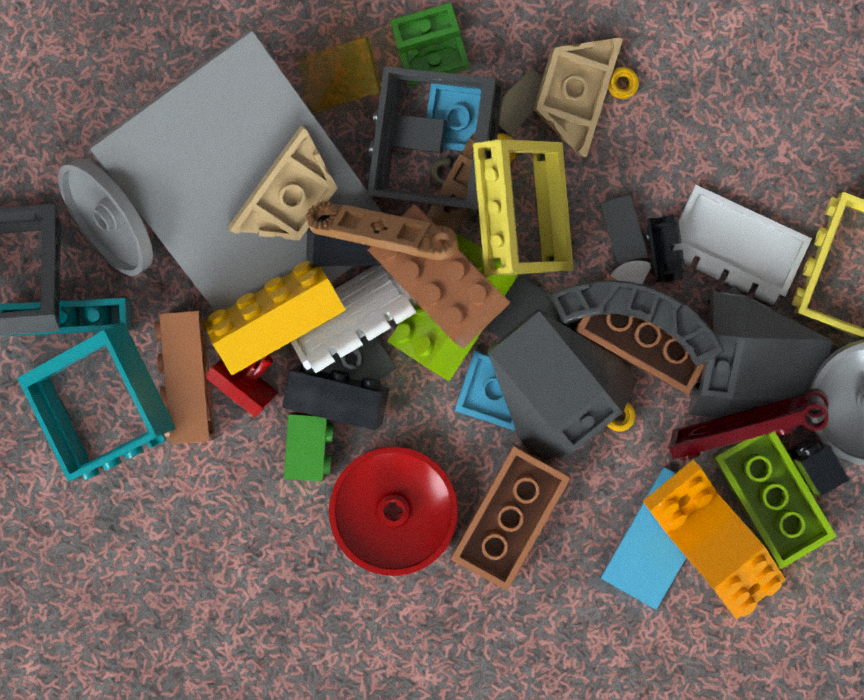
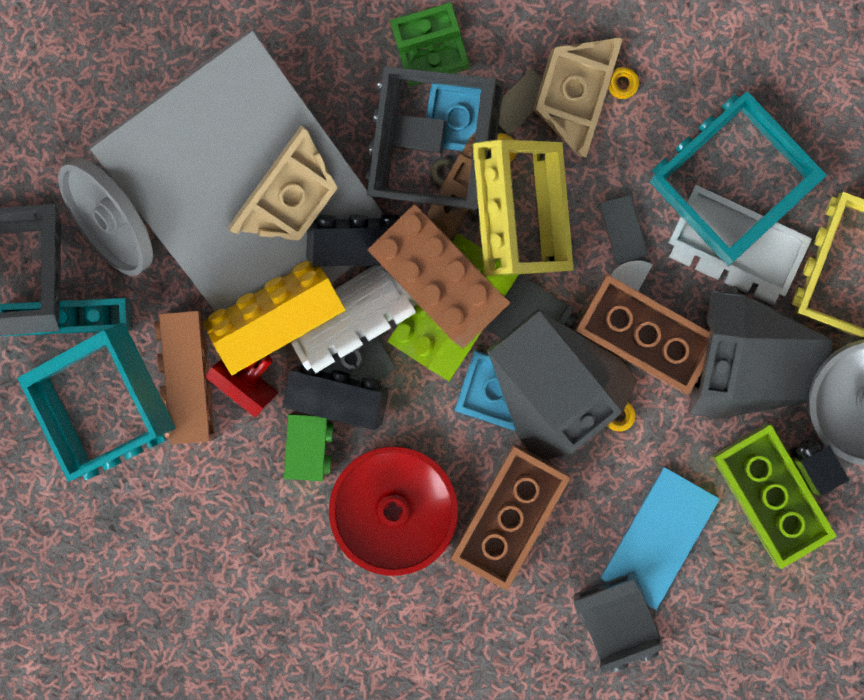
clear yellow piece [297,36,381,114] -> none
medium nougat piece [306,201,458,260] -> none
dark grey tile [549,280,726,367] -> none
light orange bracket [642,459,786,620] -> none
black hinge [646,215,686,282] -> none
dark red hinge [669,389,829,461] -> none
none -> dark grey panel [573,572,663,672]
none -> teal window [649,91,827,266]

